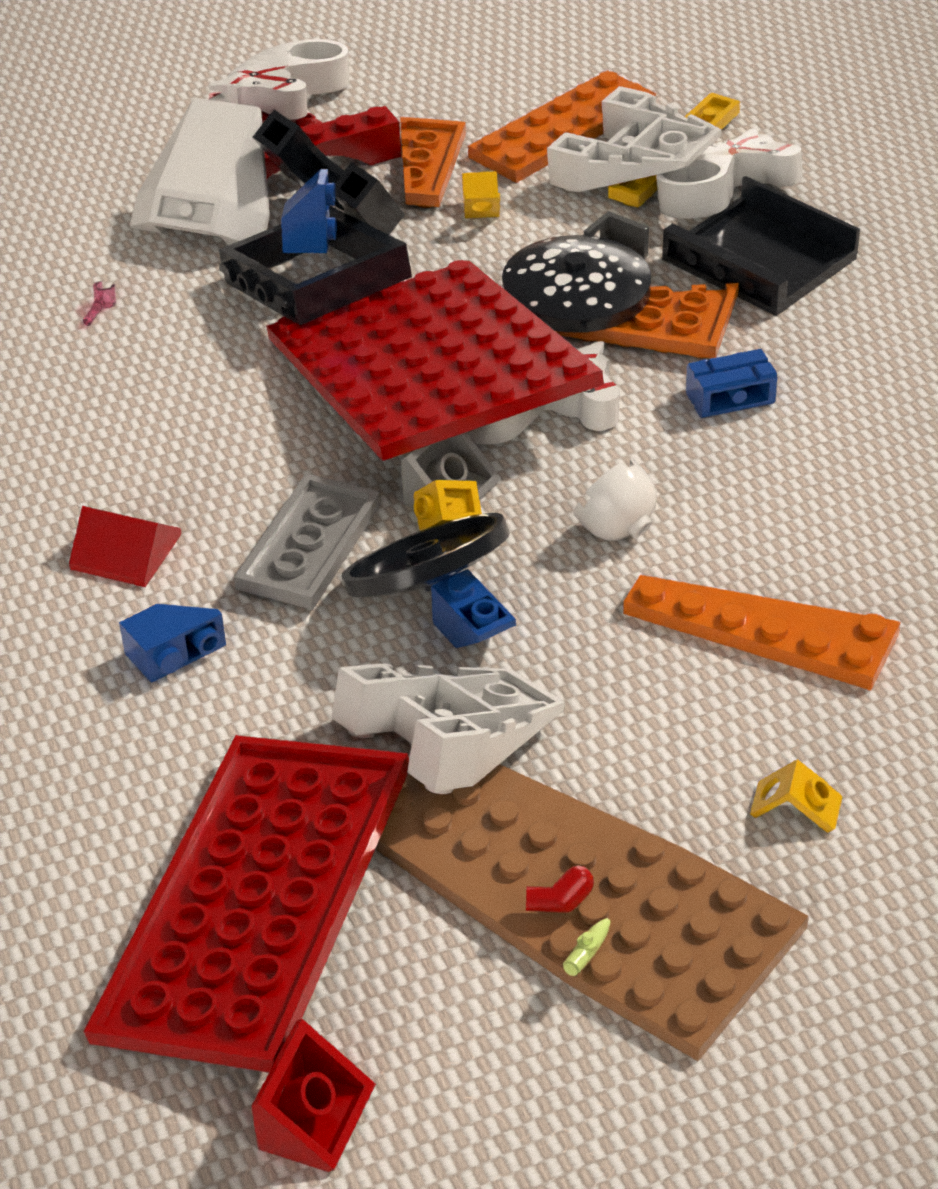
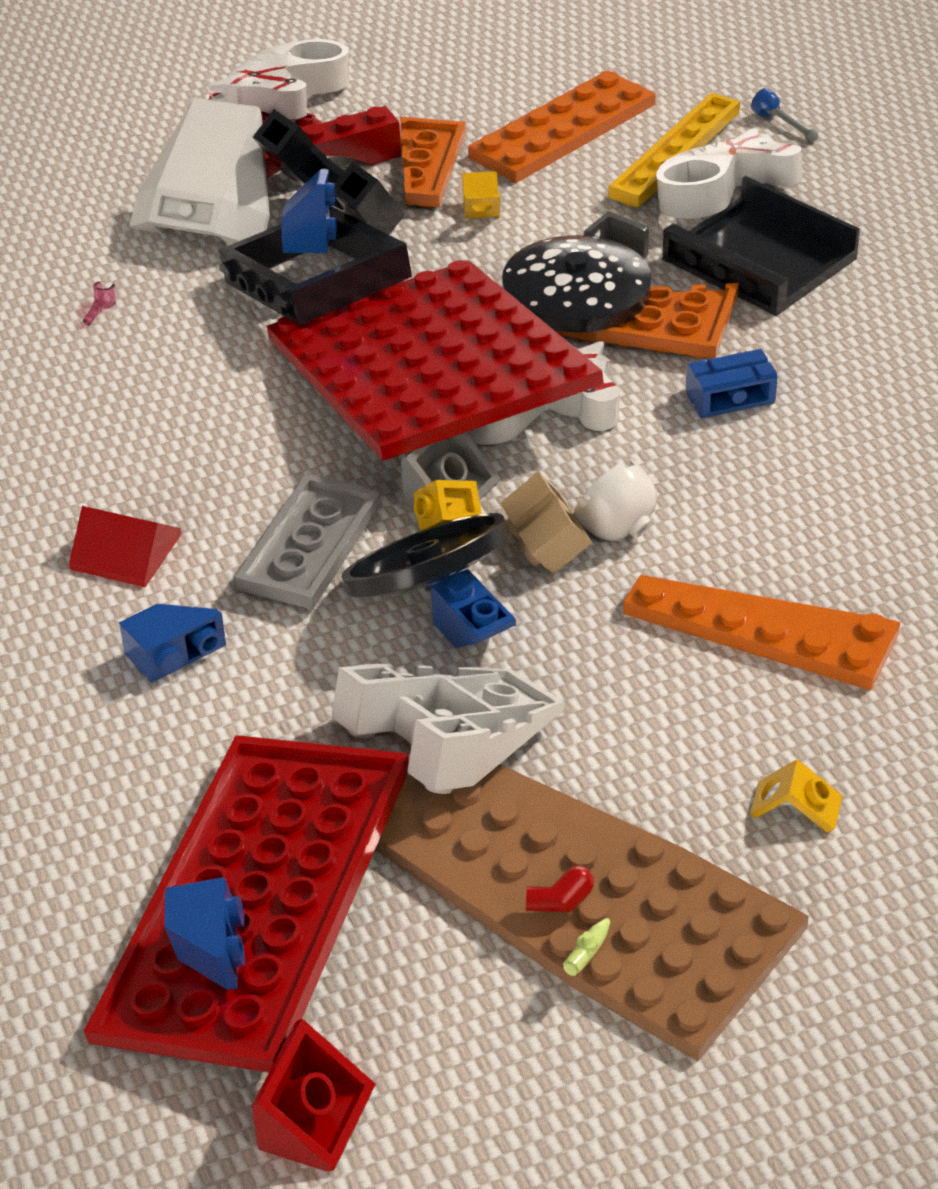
white wedge [547,86,721,192] -> none
none -> blue slope [164,877,245,990]
none -> tan brick [500,471,592,575]
none -> hinge [751,88,818,142]

